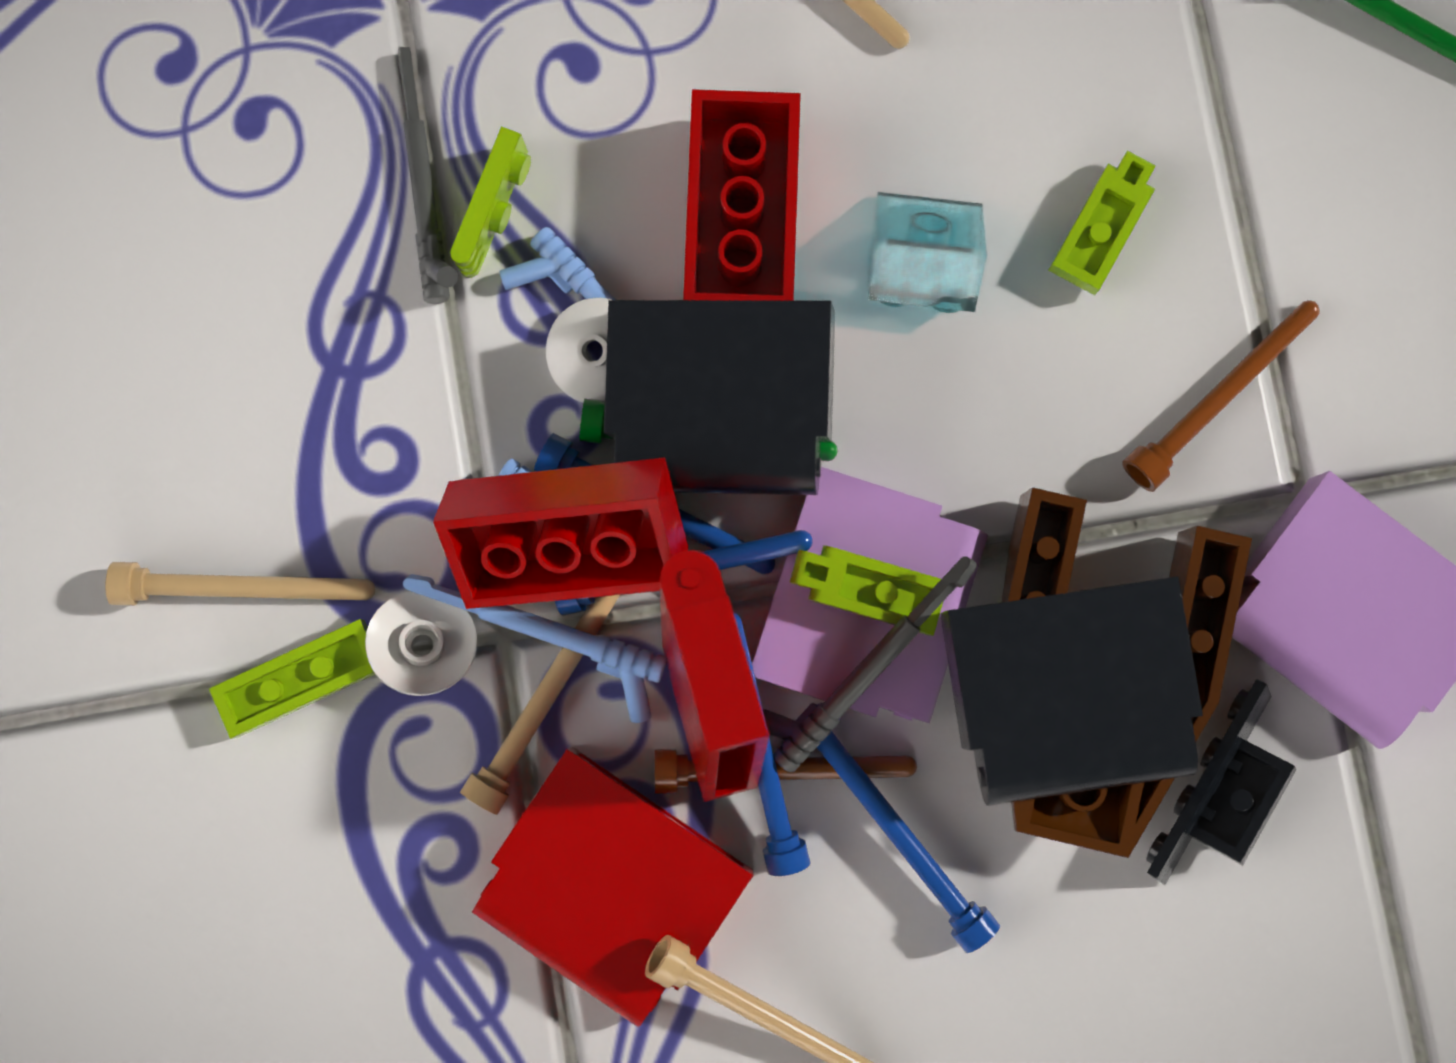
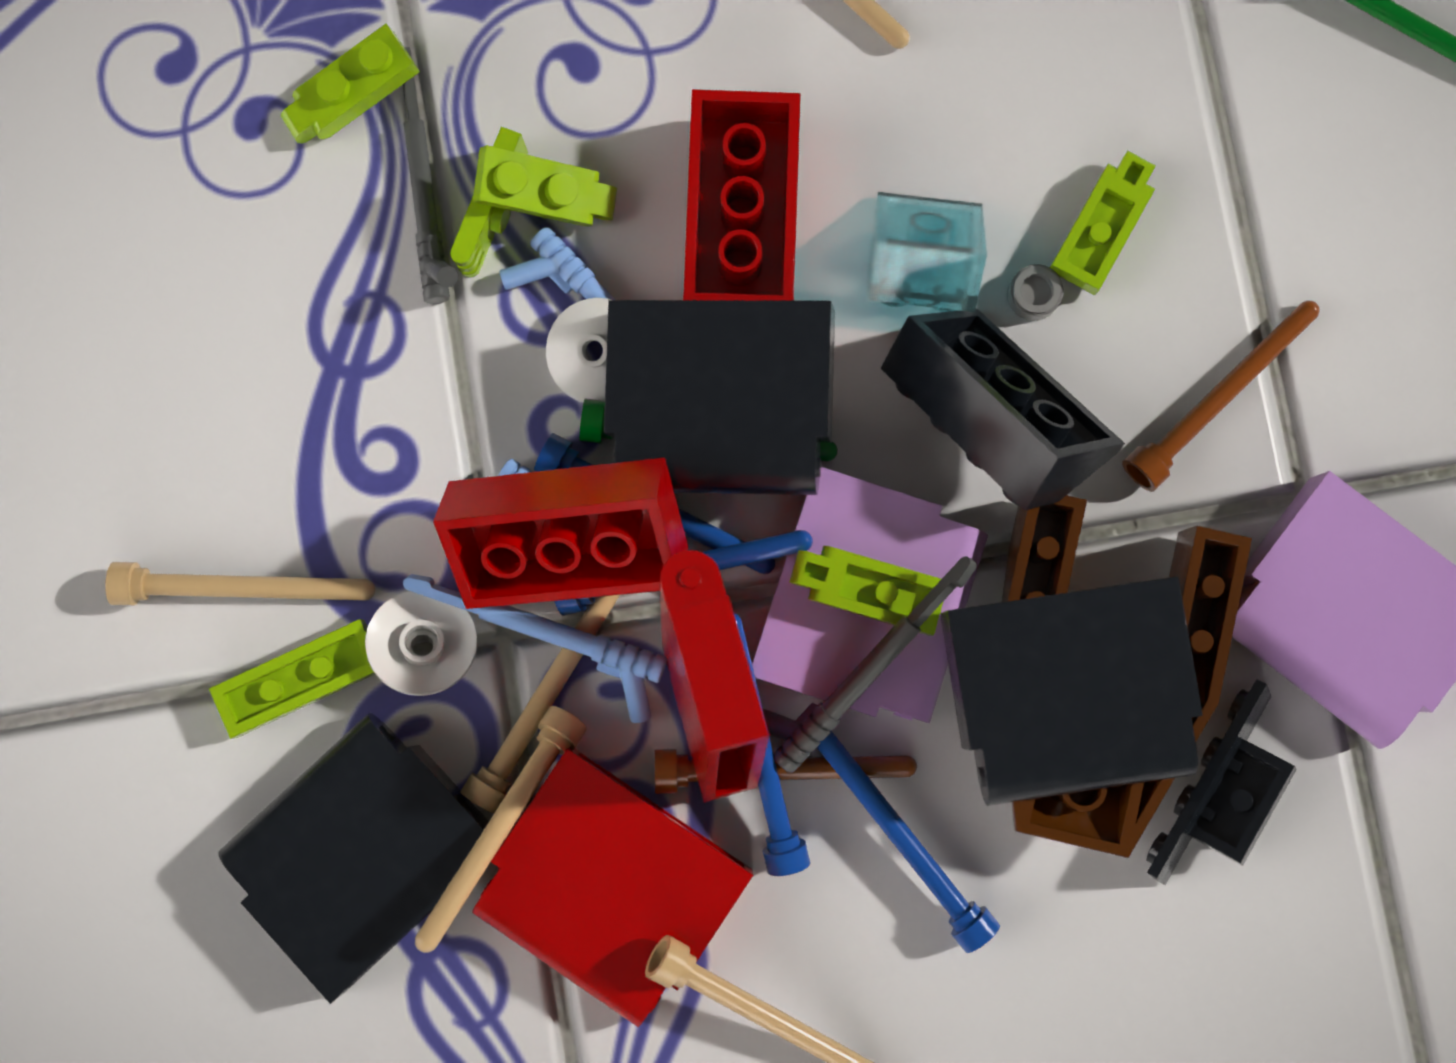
none -> black piece [218,713,505,1004]
none -> lime hinge [281,23,420,144]
none -> tan piece [415,706,587,953]
none -> lime hinge [472,145,617,227]
none -> black slope [880,308,1125,510]
none -> light grey tile [1007,264,1064,321]

